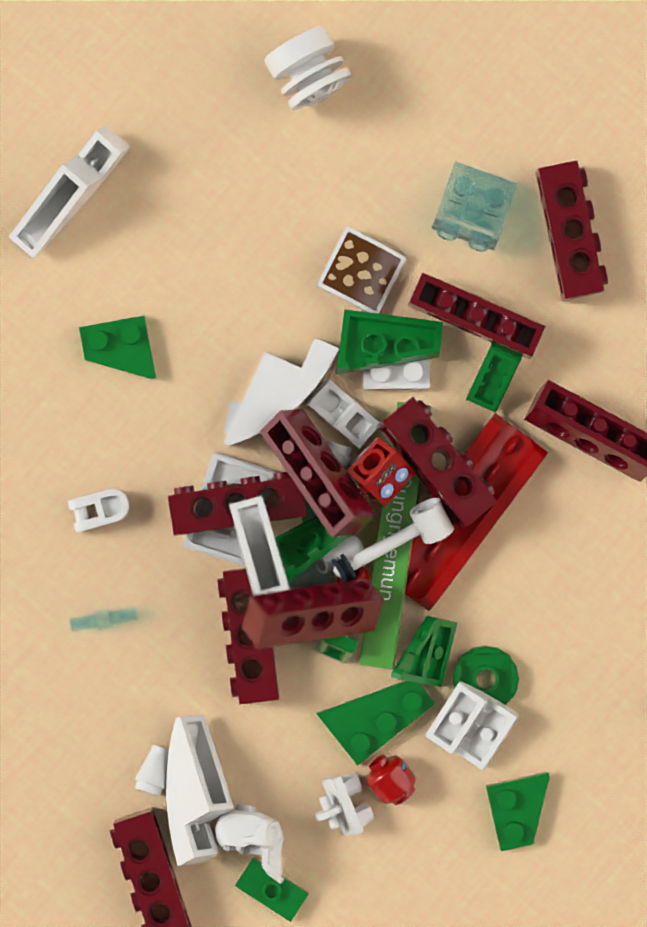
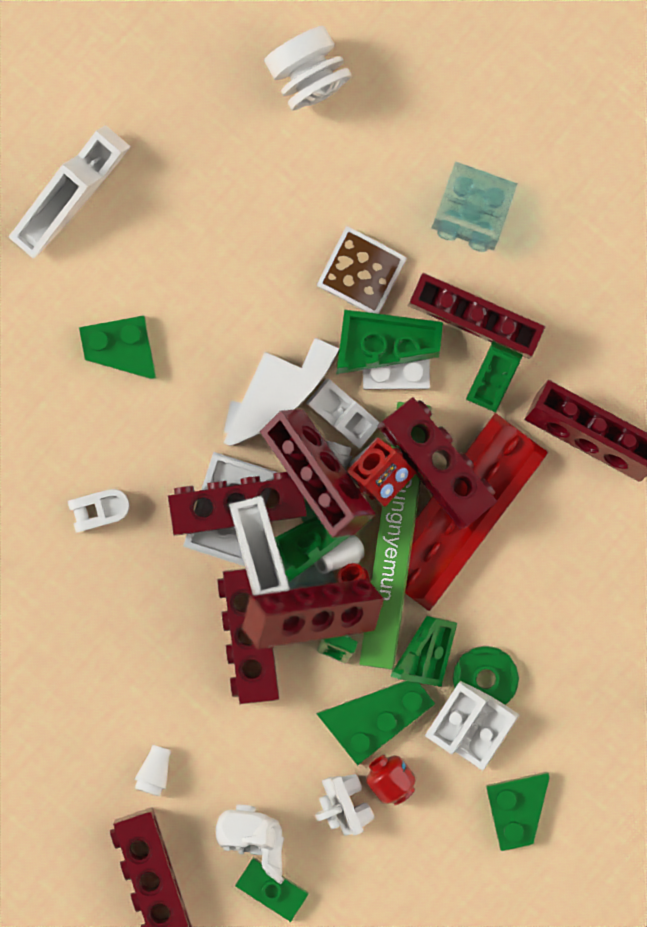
clear light blue bar [70,607,138,632] -> none
white slope [166,714,234,866] -> none
white piece [331,498,454,582] -> none
dark red brick [535,160,608,301] -> none

